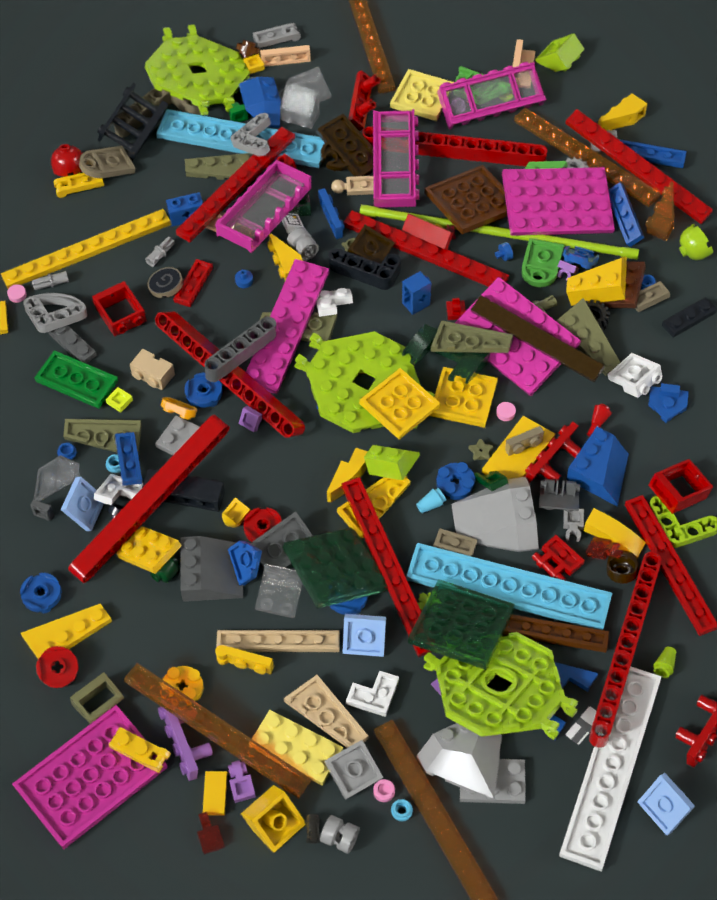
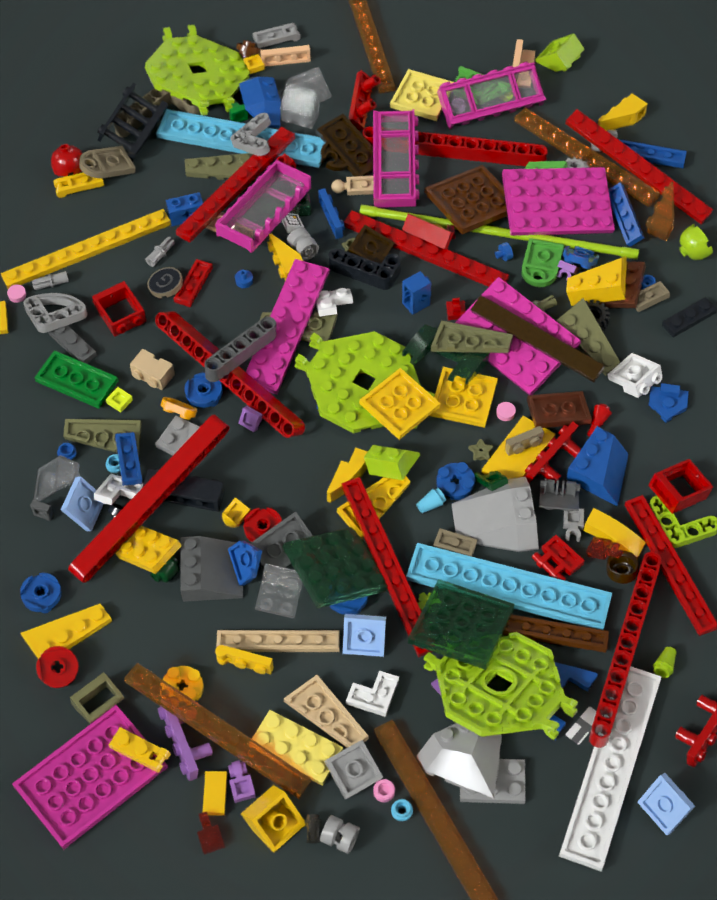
none -> copper plate [527,391,592,428]

